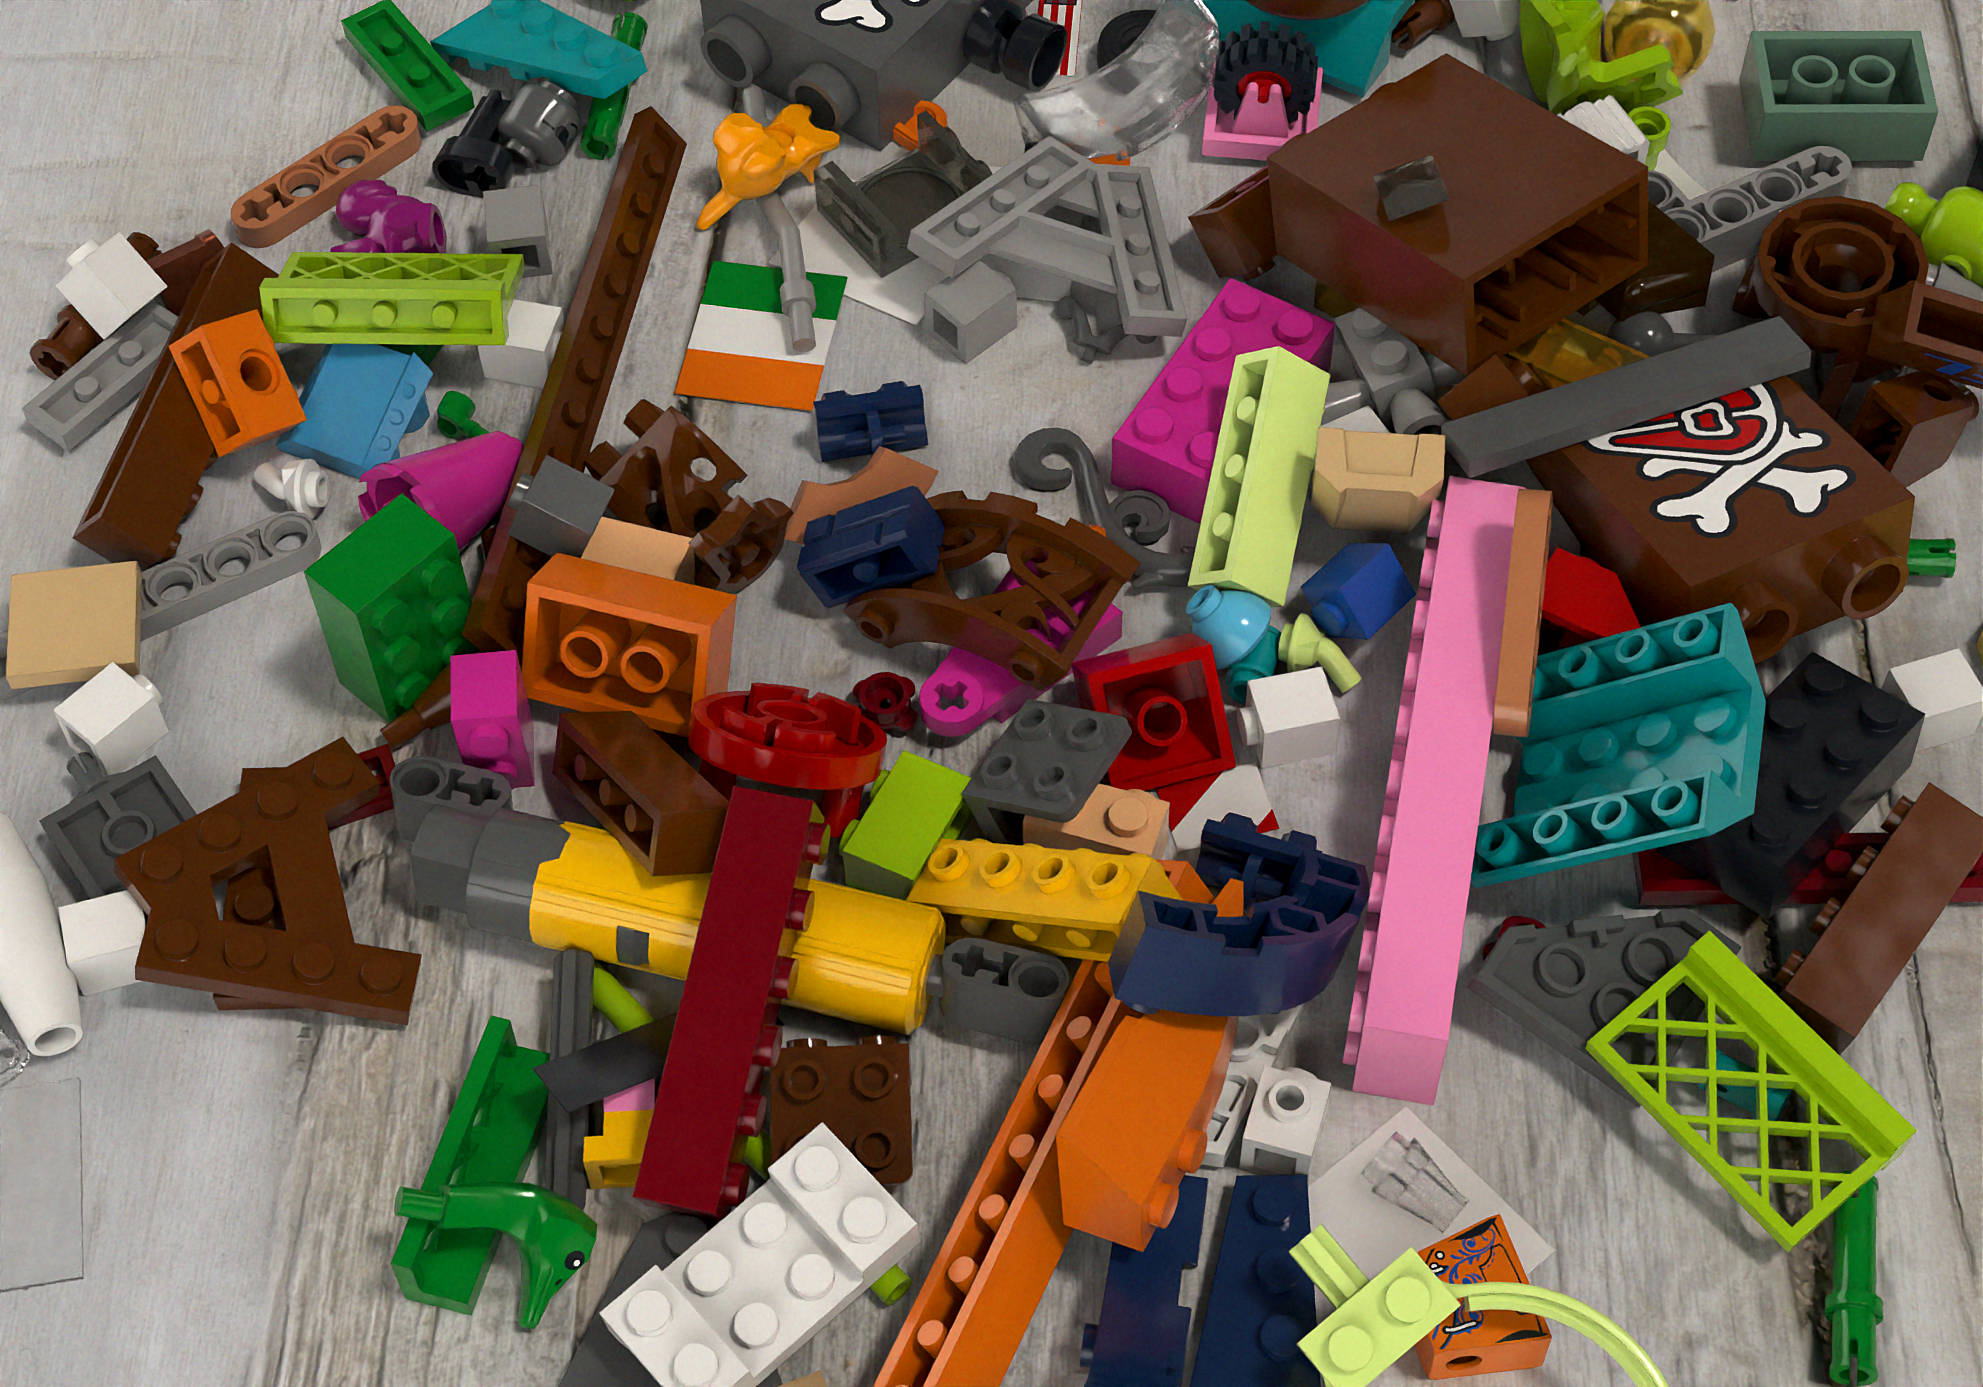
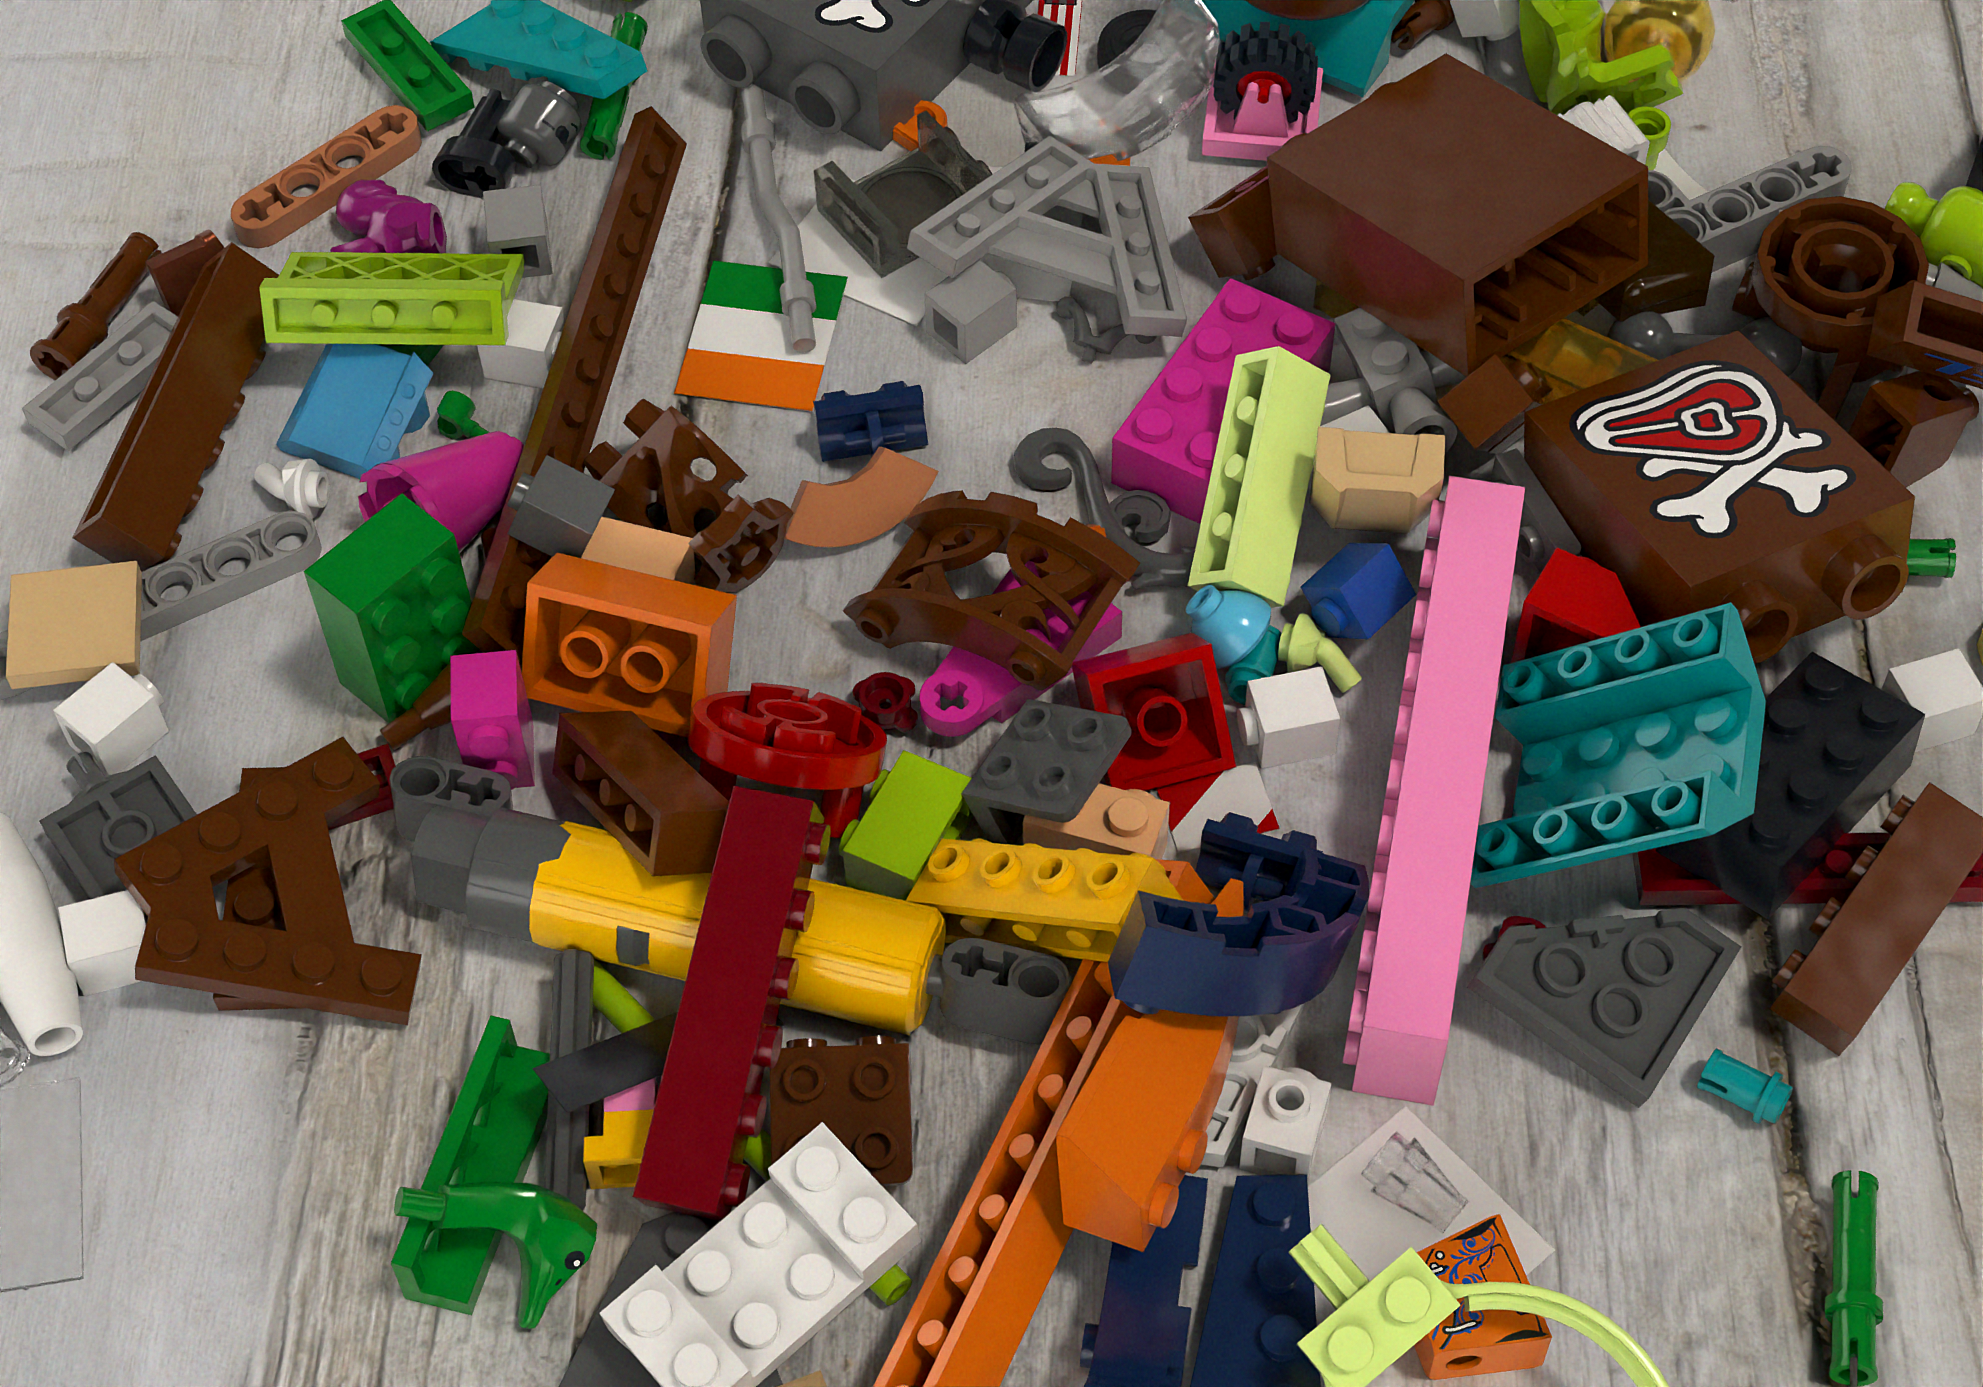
white brick [55,232,168,340] -> none
orange brick [169,309,307,457] -> none
light orange animal [696,104,840,230] -> none
dark blue brick [797,485,945,608] -> none
clear smoke tile [1374,155,1449,221] -> none
dark grey tile [1441,316,1811,478] -> none
nougat beam [1493,489,1553,738] -> none
lime fence [1585,930,1917,1253] -> none
sand green brick [1739,31,1938,161] -> none

